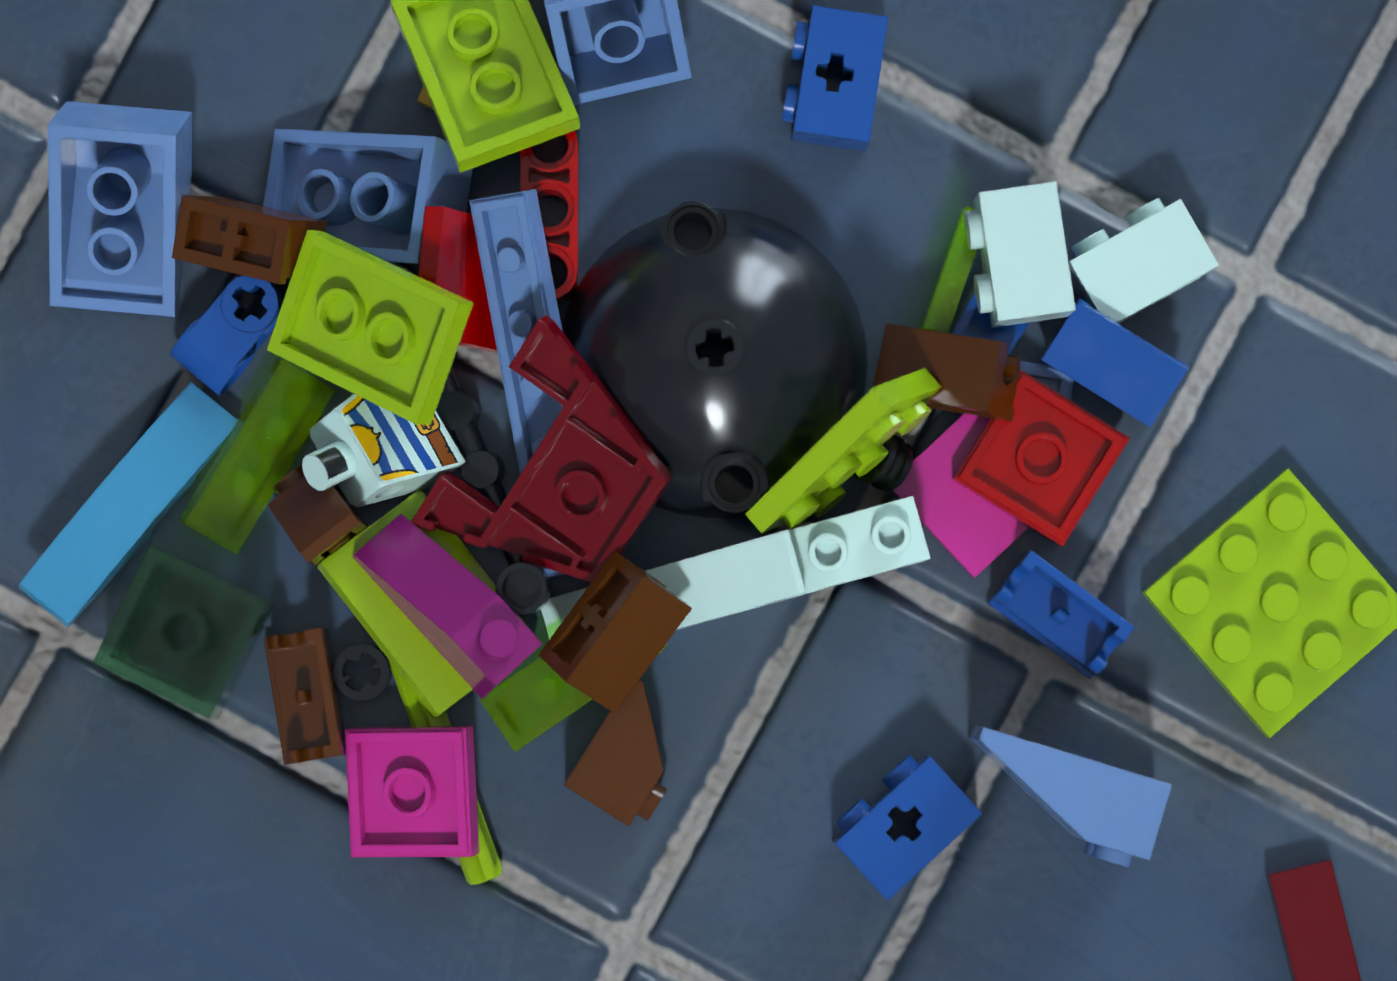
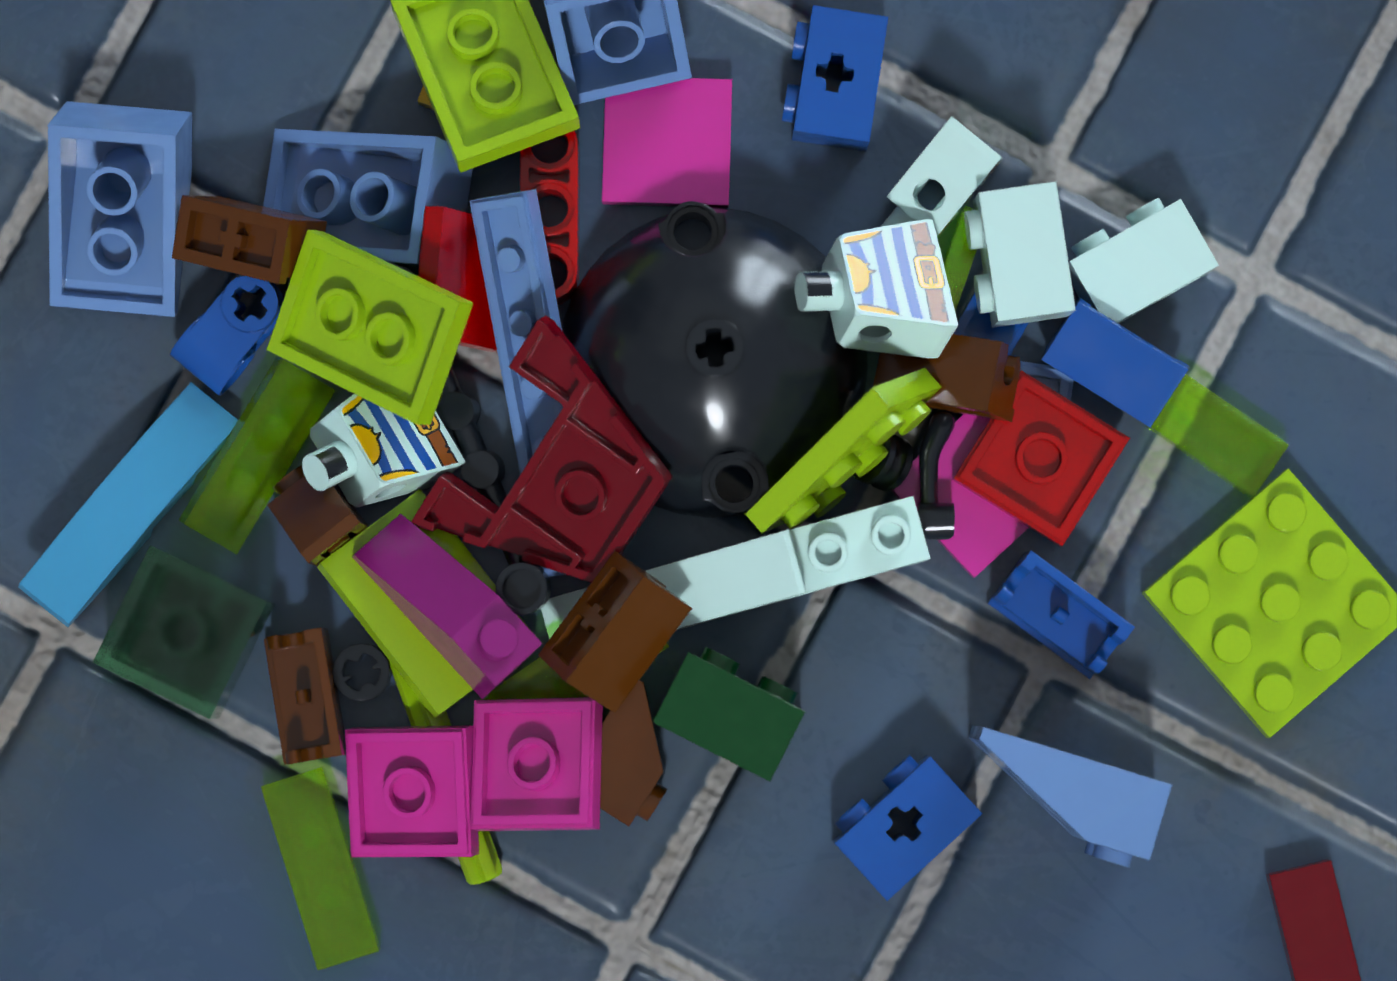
none -> clear neon green tile [261,766,381,970]
none -> dark pink tile [470,698,603,831]
none -> dark pink tile [602,78,732,208]
none -> dark green brick [653,647,806,782]
none -> light aqua torso [794,219,958,358]
none -> light aqua torso [880,116,1003,237]
none -> black piece [917,409,955,540]
none -> clear neon green tile [1146,374,1289,498]

